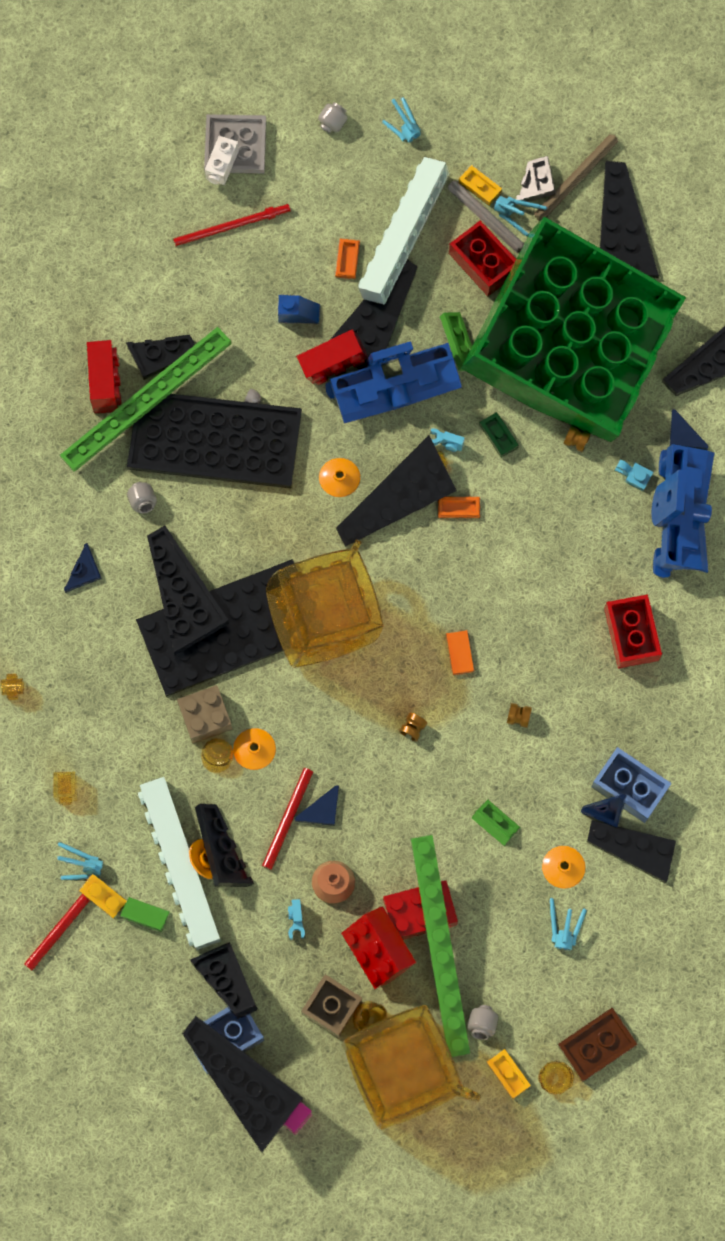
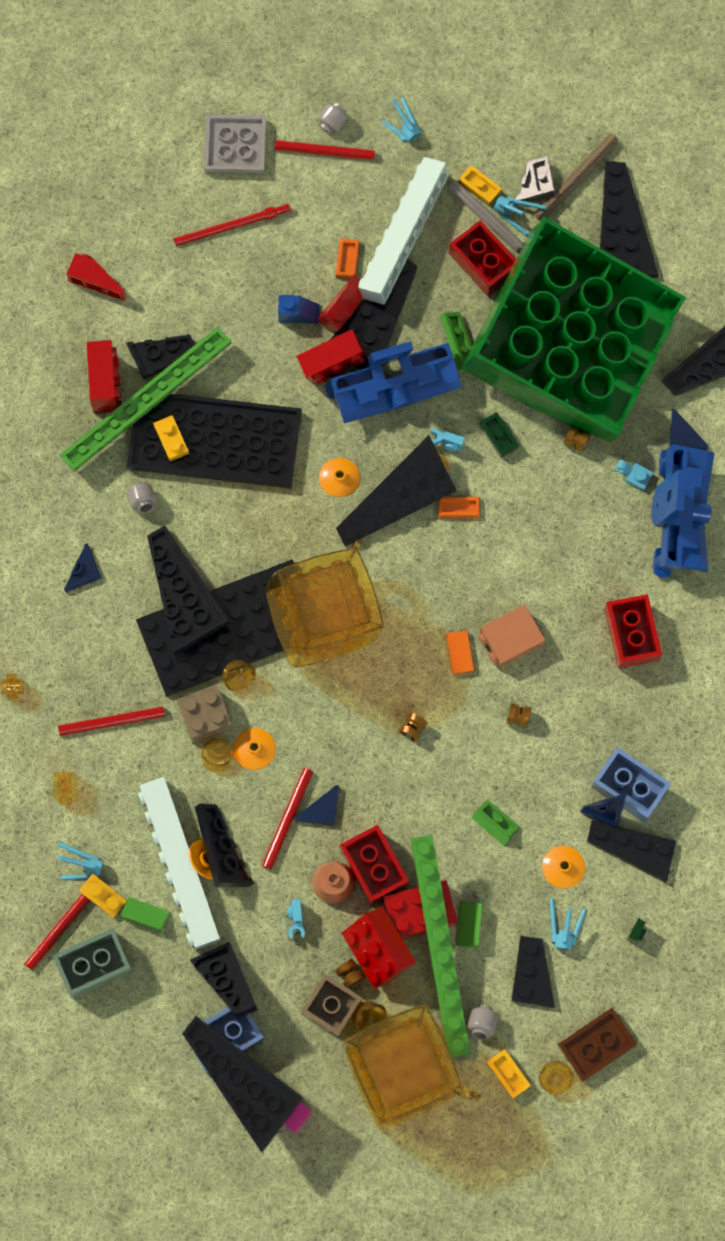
white brick [205,136,239,185] -> none
light grey hinge [244,389,261,404] -> none
none -> sand green brick [52,928,133,999]
none -> red piece [58,706,165,736]
none -> red slope [66,253,126,301]
none -> yellow plate [153,415,189,461]
none -> clear yellow hair [222,660,256,692]
none -> red piece [275,140,375,160]
none -> red slope [317,274,362,333]
none -> pearl gold wheel [335,959,365,989]
none -> red brick [340,825,409,906]
none -> bright green slope [456,903,482,948]
none -> nougat brick [478,605,545,668]
none -> black wing [511,936,555,1008]
none -> dark green plate [627,918,647,944]

